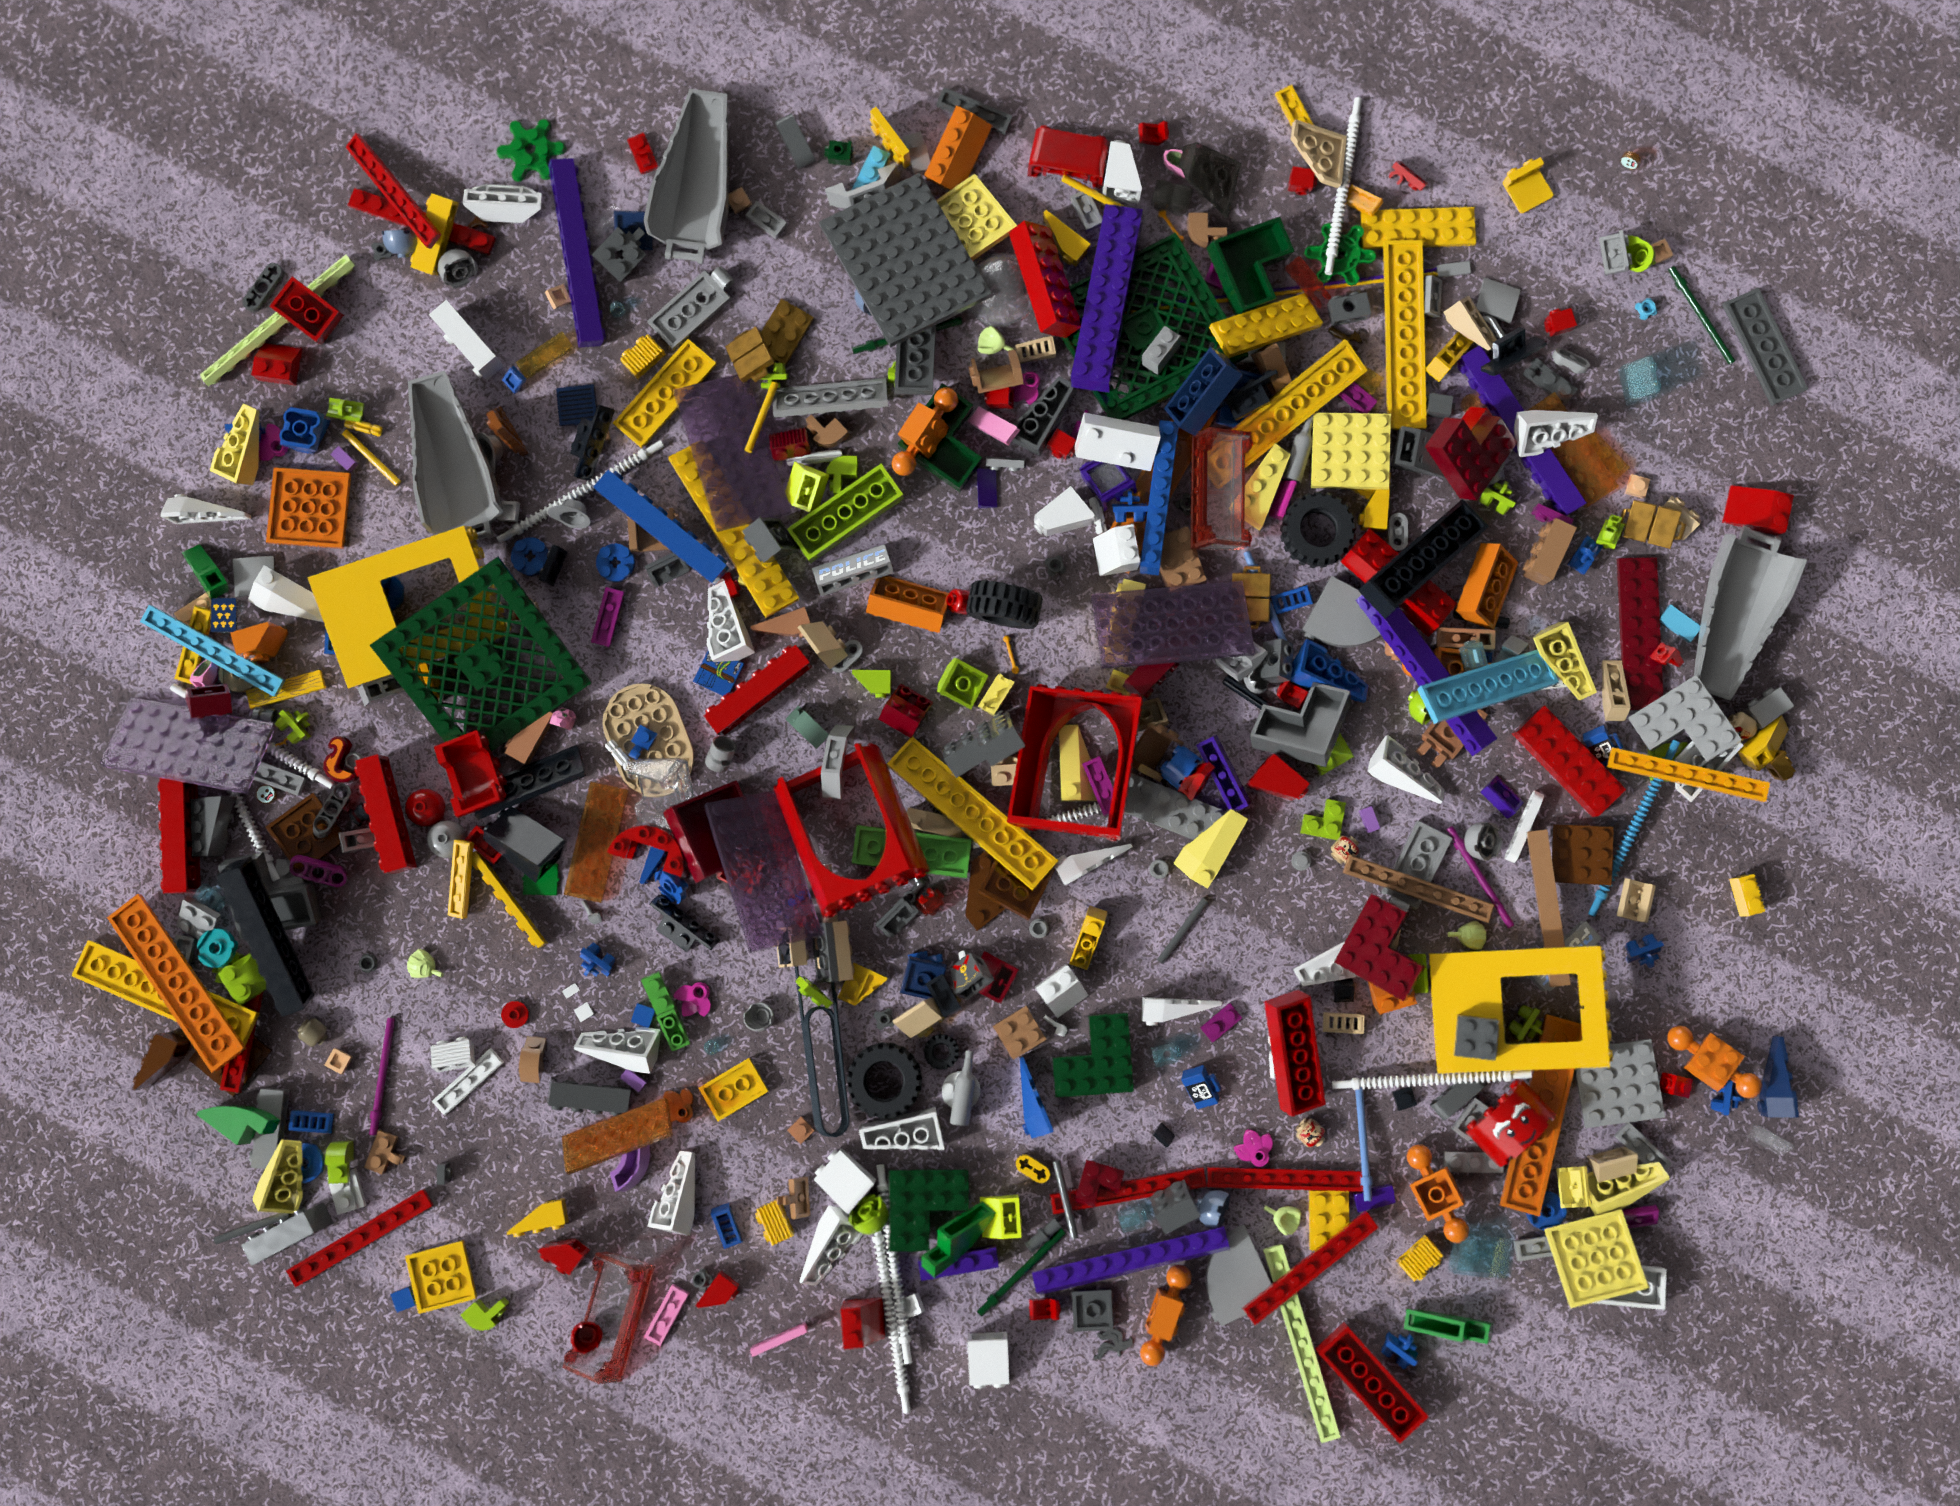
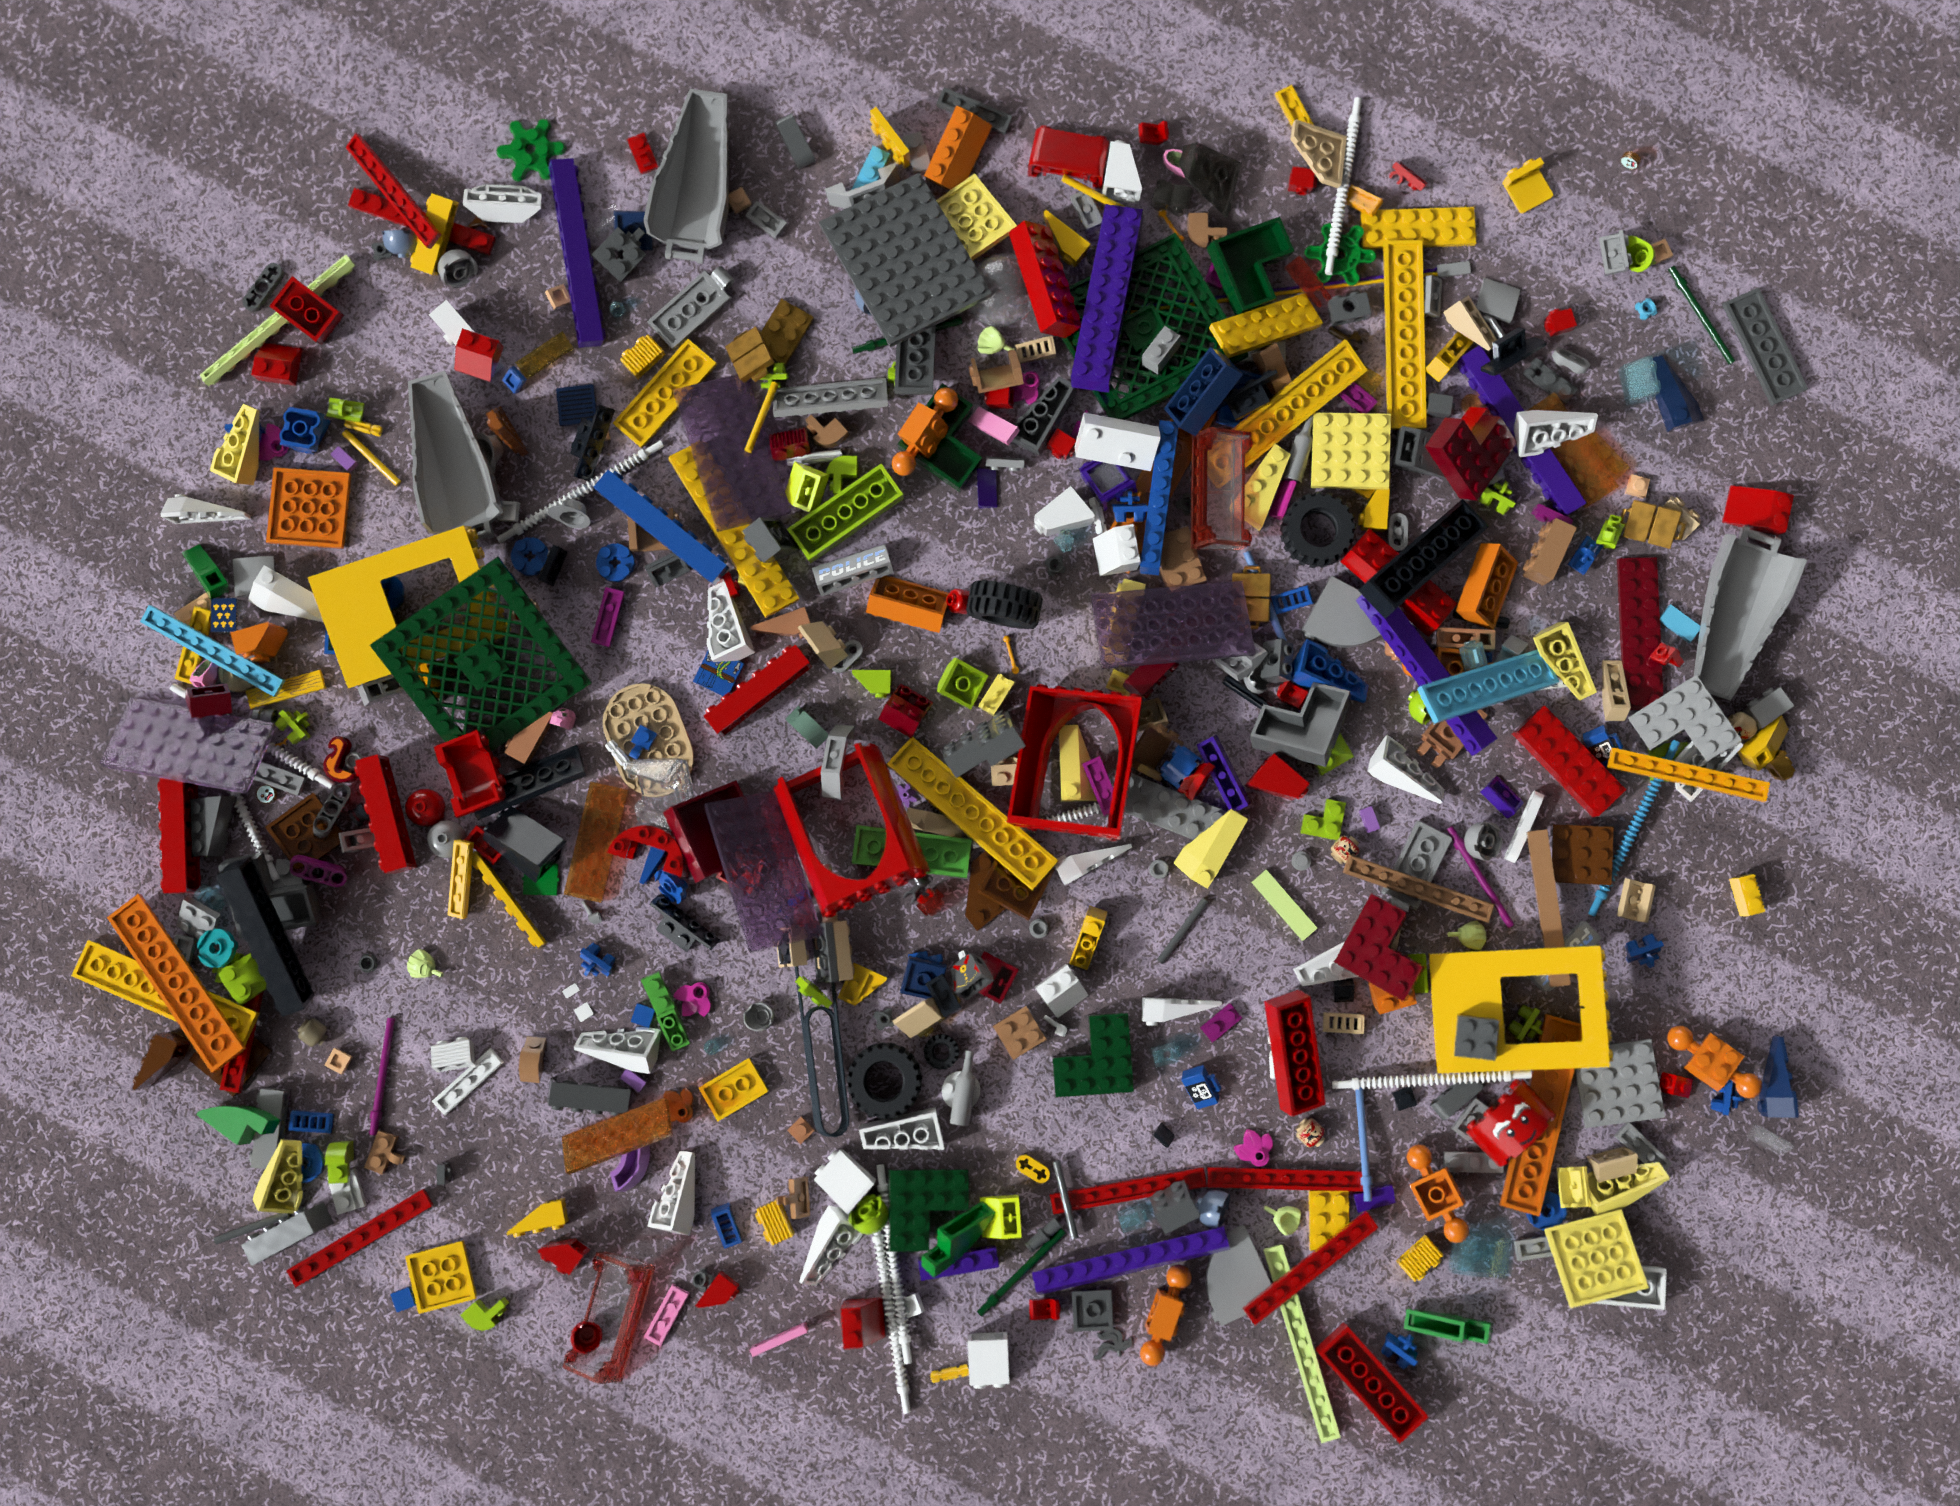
red piece [501,1001,529,1028] -> none
light grey wheel [705,736,737,773] -> none
dark green brick [824,140,853,166] -> none
dark grey hinge [875,895,920,938] -> none
blue wedge [1019,1056,1054,1139] -> none
dark red brick [1075,1159,1124,1207] -> none
magenta plate [1622,1205,1659,1229] -> none
none -> red slope [454,328,504,382]
none -> medium lavender plant [897,784,917,808]
none -> yellow axle [930,1364,969,1383]
none -> clear light blue piece [1054,529,1075,552]
none -> yellowish green tile [1251,870,1317,941]
none -> dark blue wedge [1643,355,1704,432]

